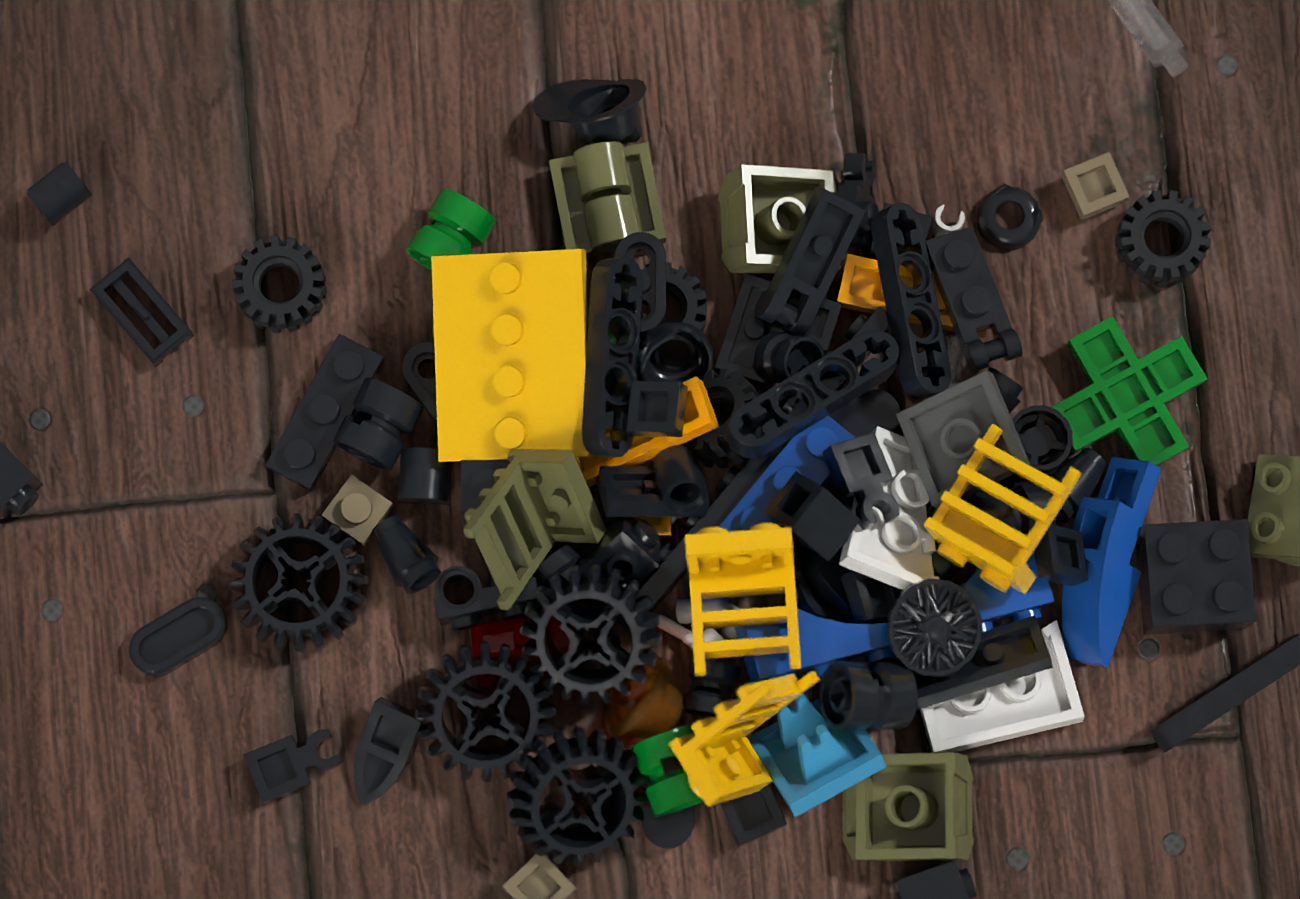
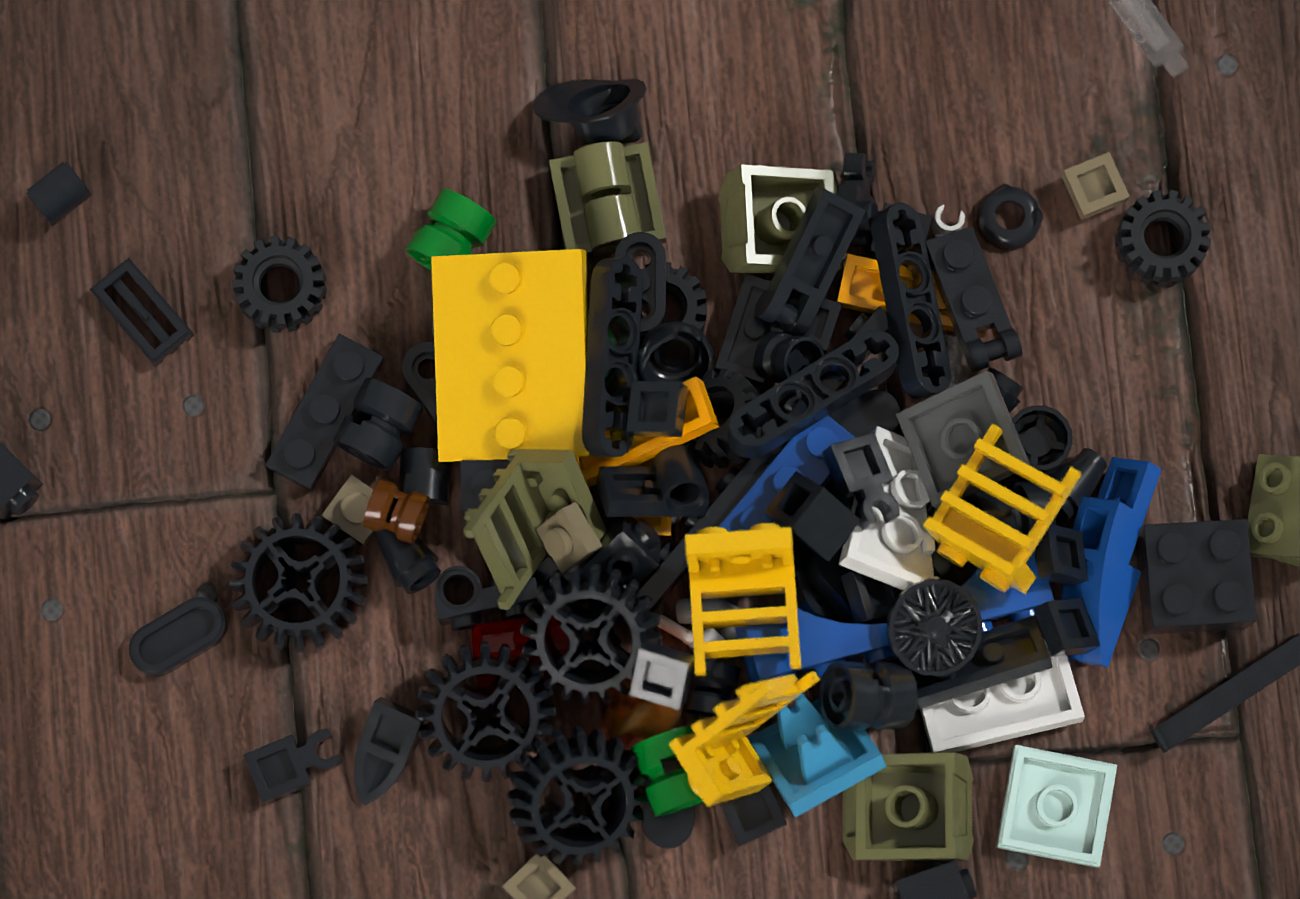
green plate [1051,316,1207,466] -> none
none -> reddish brown wheel [363,479,430,544]
none -> dark tan plate [536,502,602,574]
none -> plate [630,640,695,710]
none -> light aqua tile [996,745,1117,868]
none -> black plate [1034,598,1101,657]

